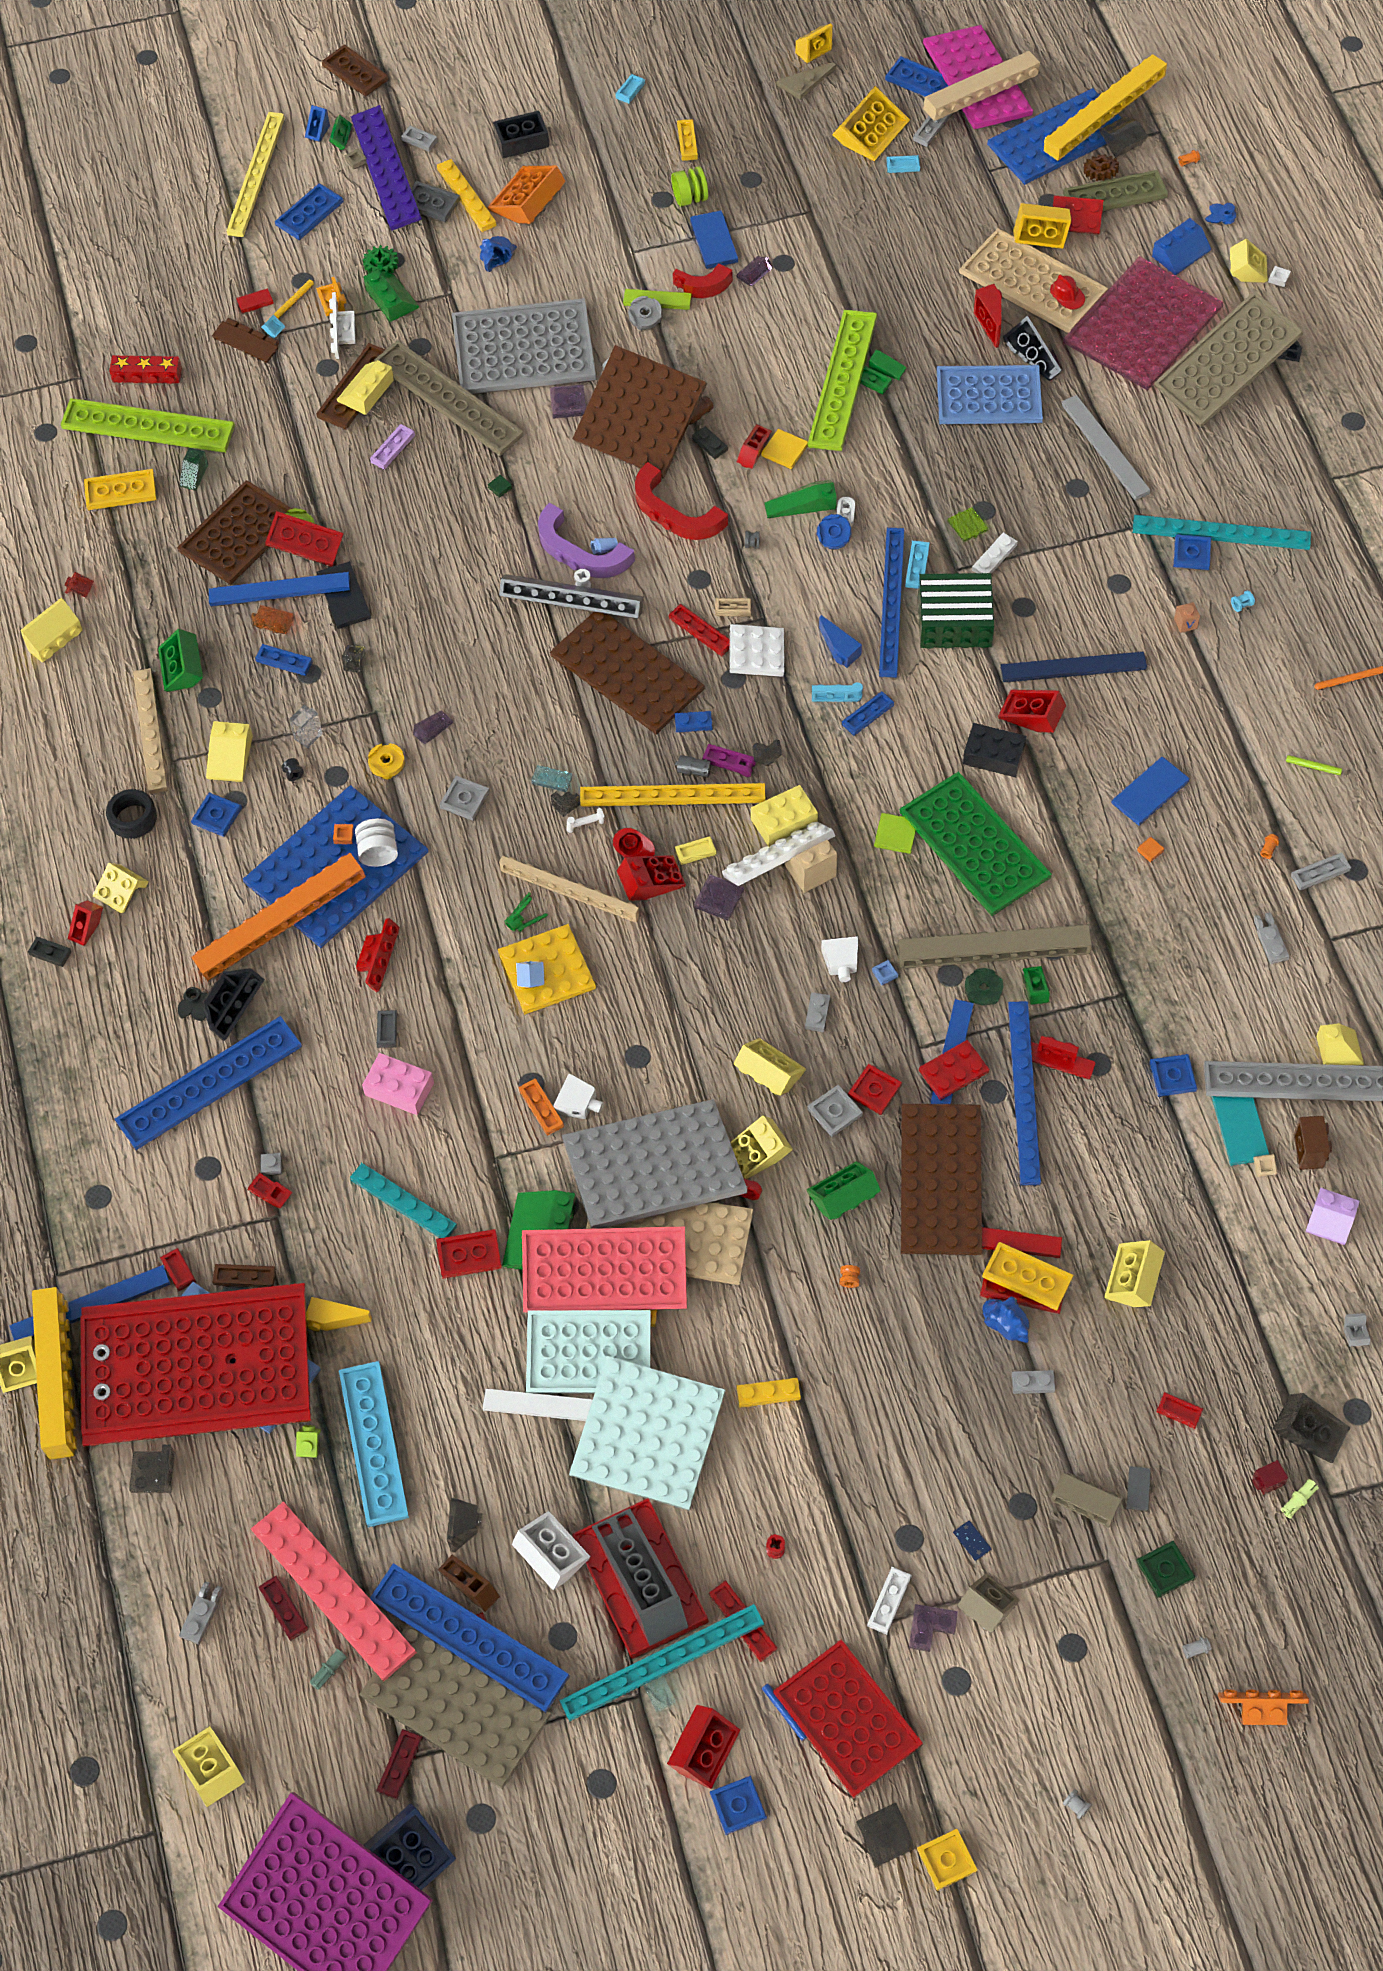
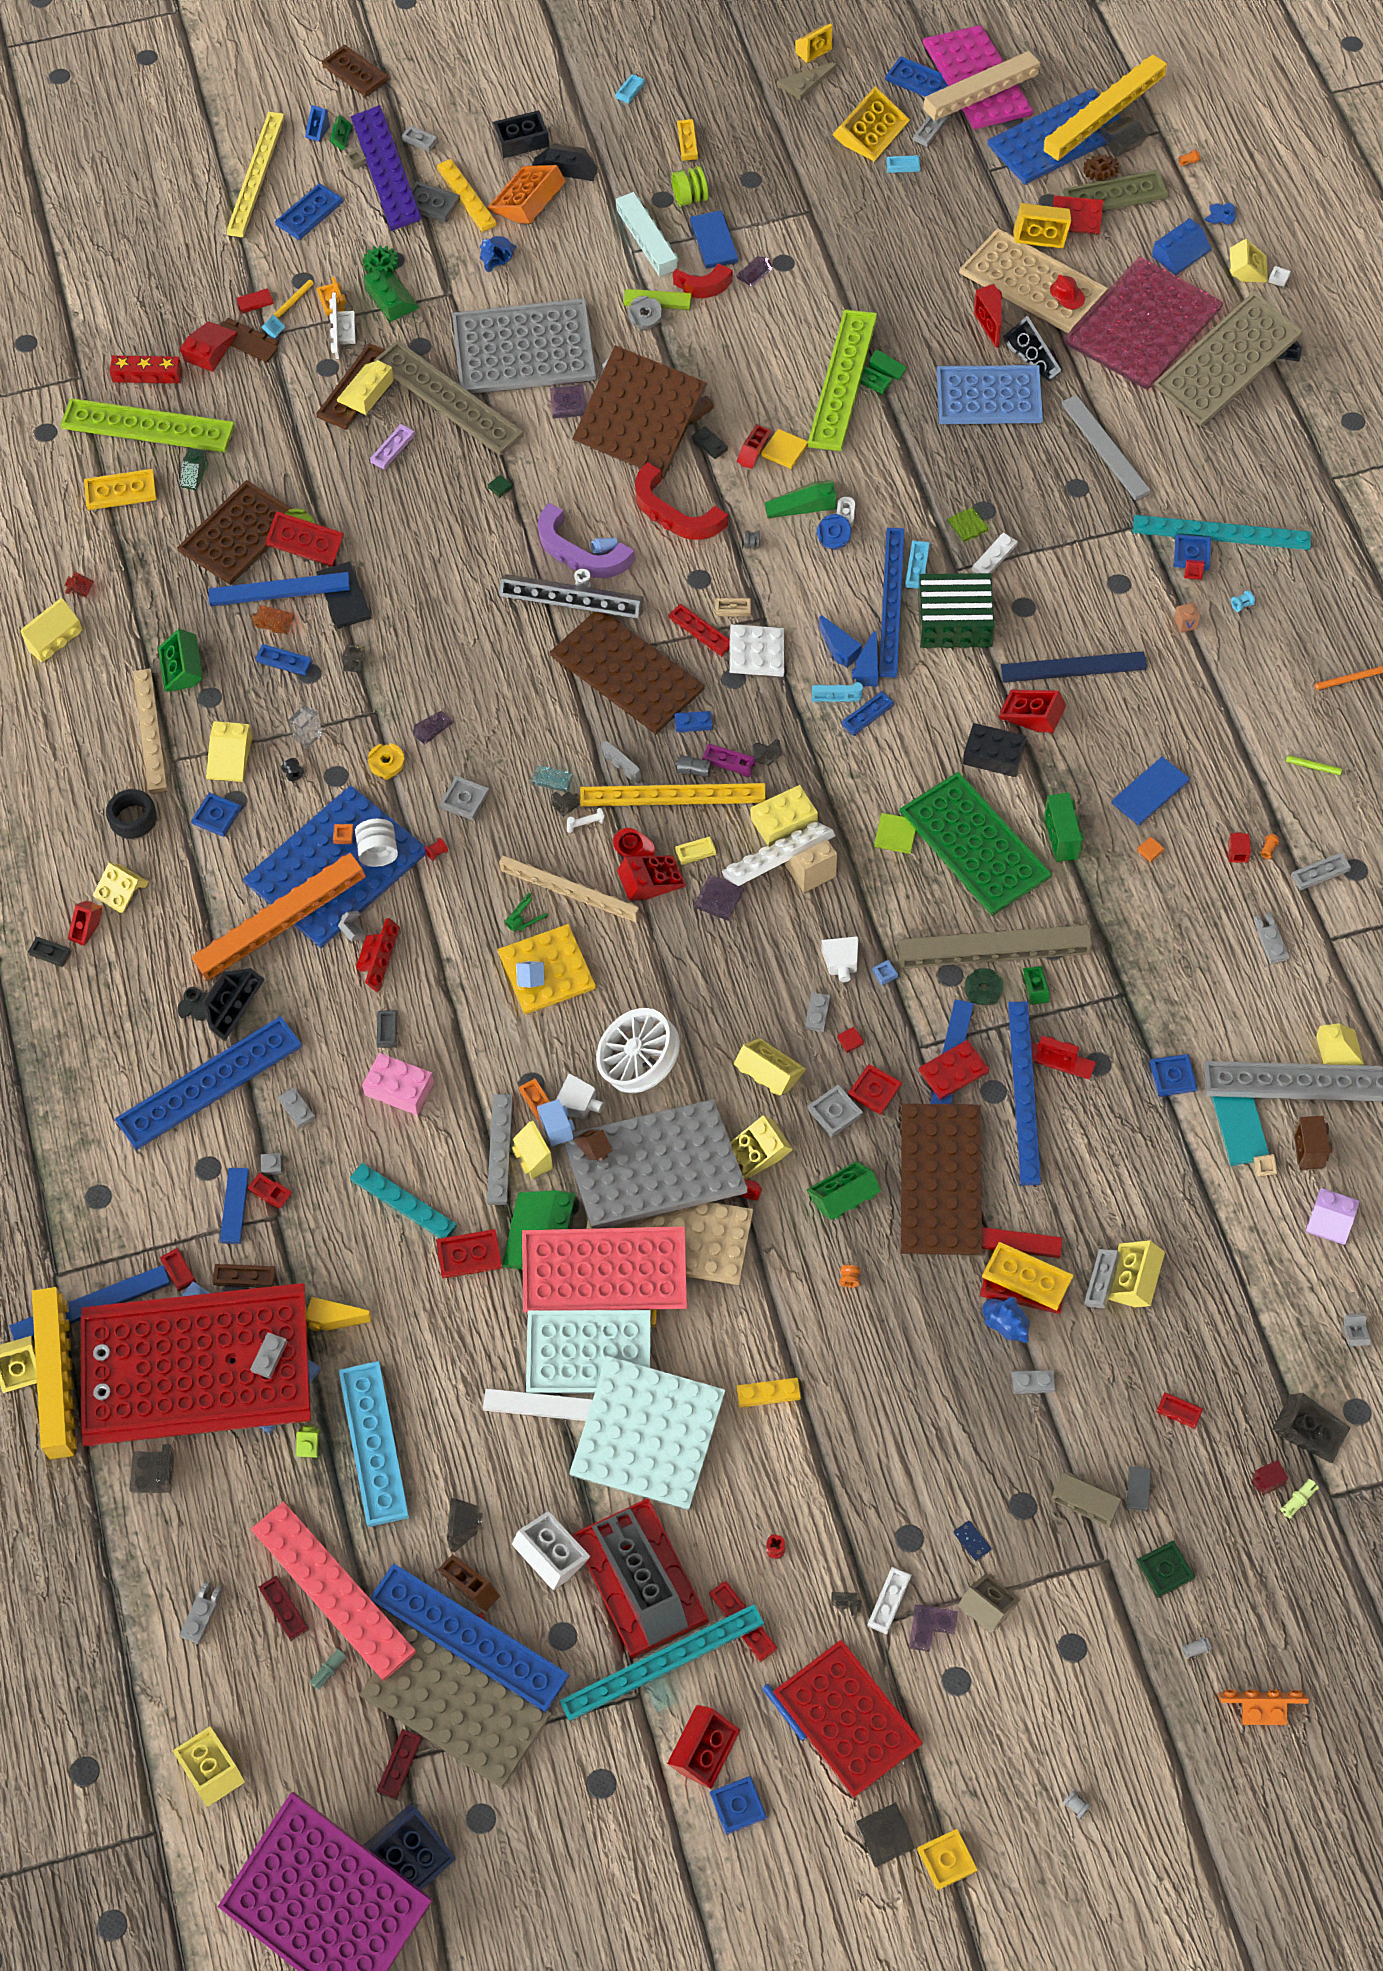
none -> red slope [180,321,237,372]
none -> blue tile [220,1168,249,1244]
none -> light grey plate [250,1333,288,1379]
none -> light grey plate [278,1087,315,1129]
none -> light grey bracket [338,911,367,941]
none -> red bush [424,837,448,861]
none -> light grey plate [487,1094,513,1205]
none -> light yellow slope [512,1121,553,1179]
none -> black wedge [532,144,597,181]
none -> light blue brick [537,1099,575,1147]
none -> reddish brown slope [573,1129,613,1162]
none -> white wheel [596,1008,680,1093]
none -> light grey hinge [600,742,642,783]
none -> light aqua brick [616,192,679,277]
none -> clear smoke bracket [831,1592,861,1619]
none -> red tile [837,1027,864,1053]
none -> blue slope [852,631,878,687]
none -> green brick [1044,792,1084,862]
none -> light grey plate [1084,1249,1121,1308]
none -> red tile [1184,559,1204,580]
none -> red brick [1228,832,1251,863]

